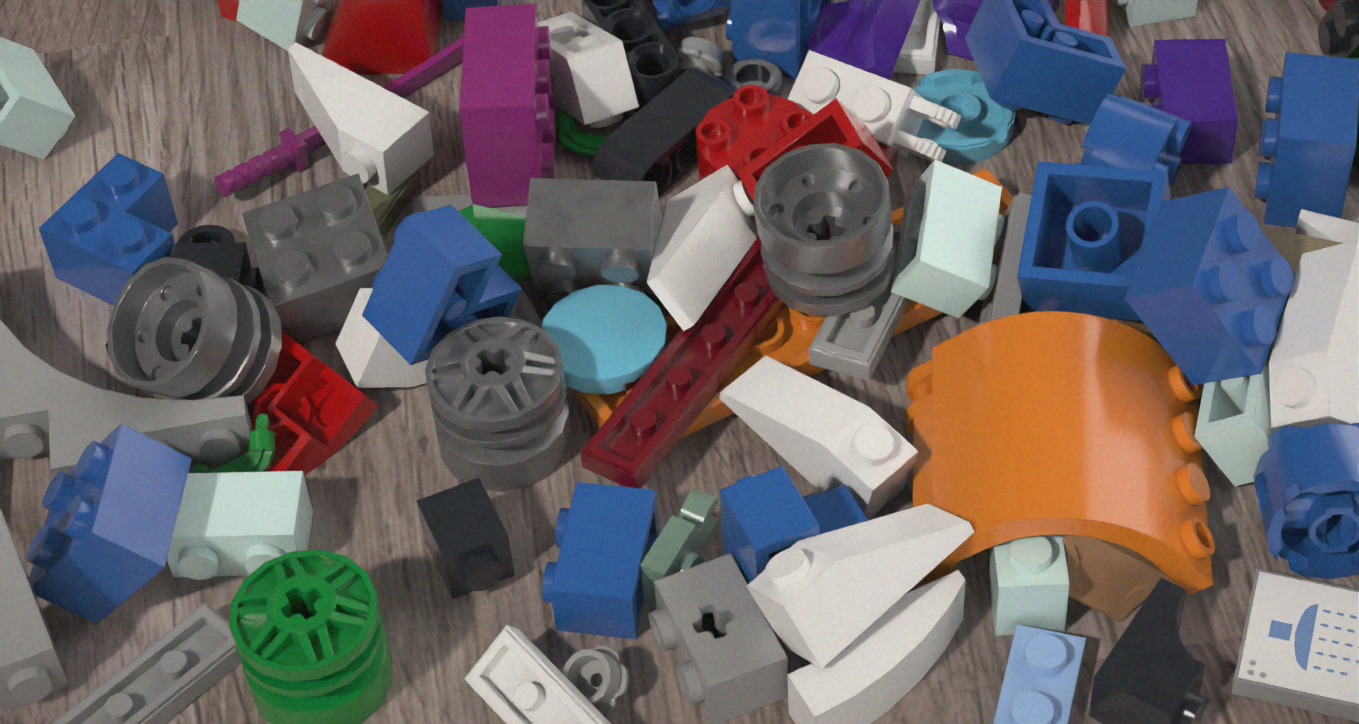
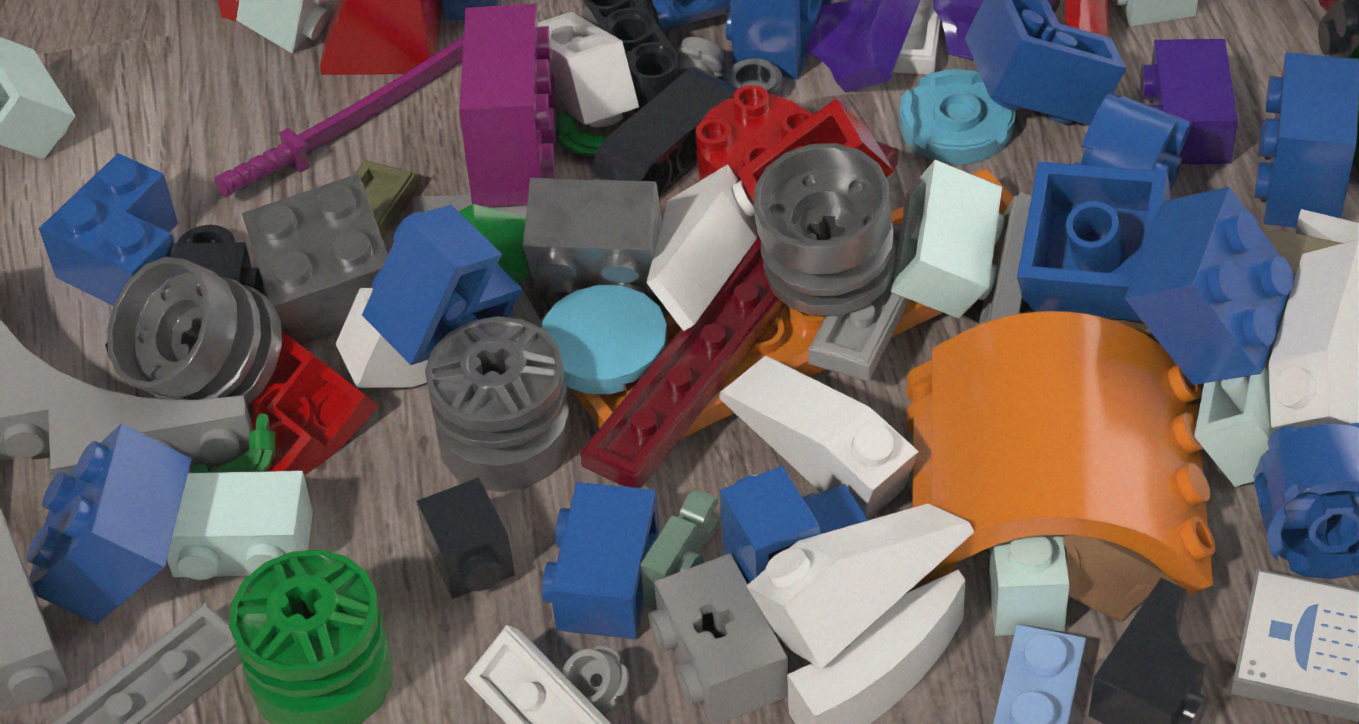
white slope [288,42,434,195] -> none
white hinge [788,50,961,162] -> none

